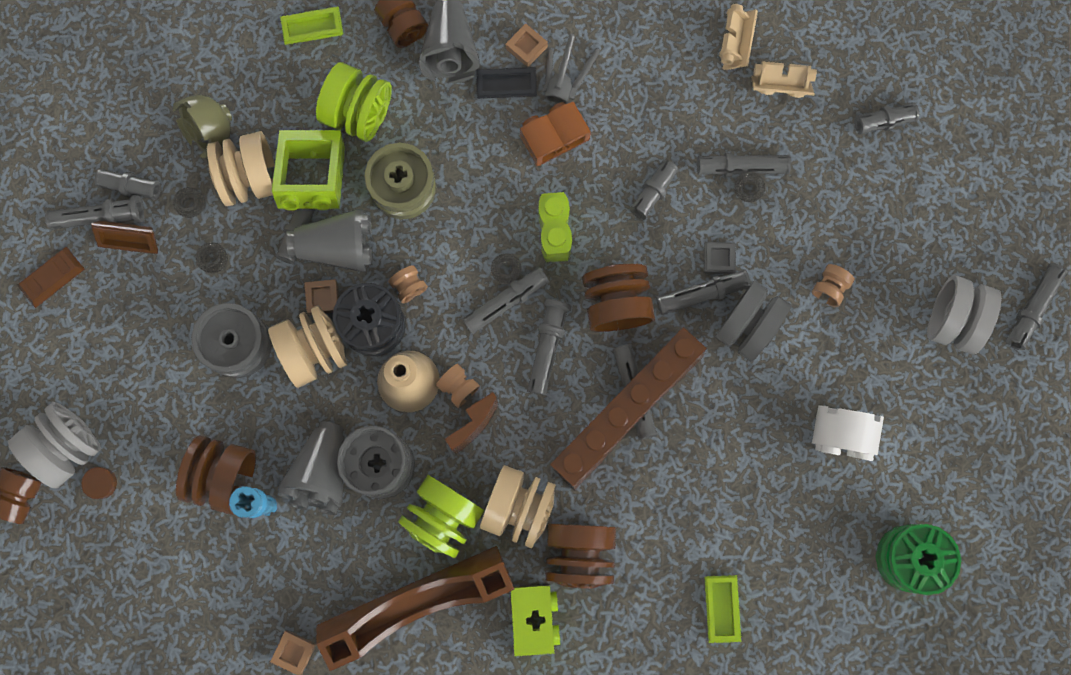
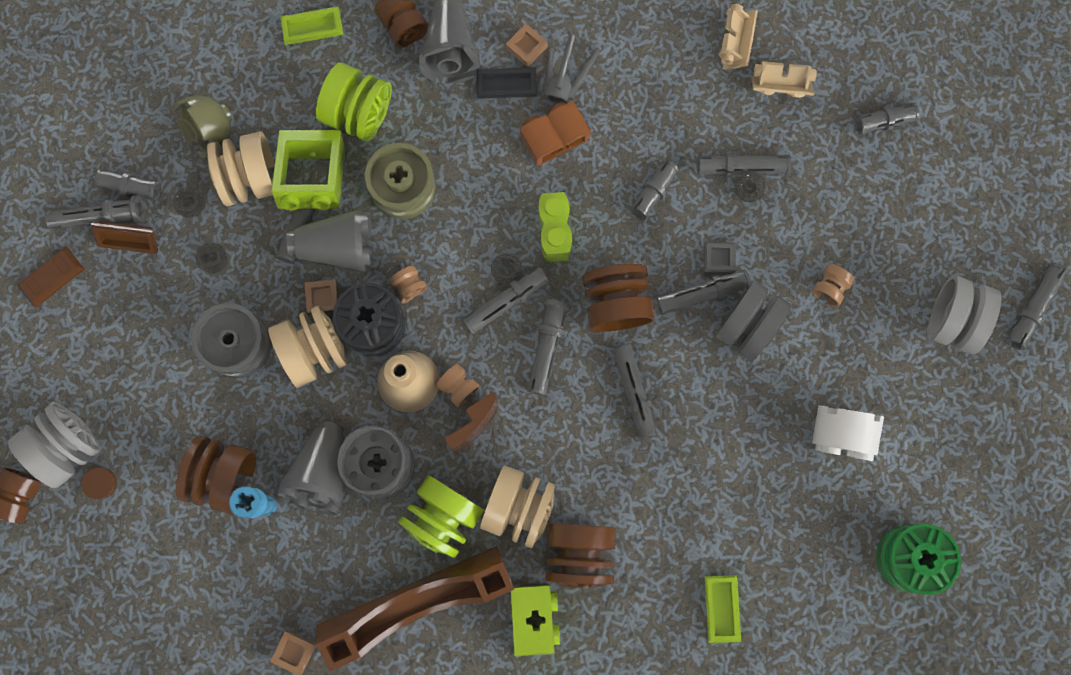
reddish brown arch [550,327,707,491] -> none

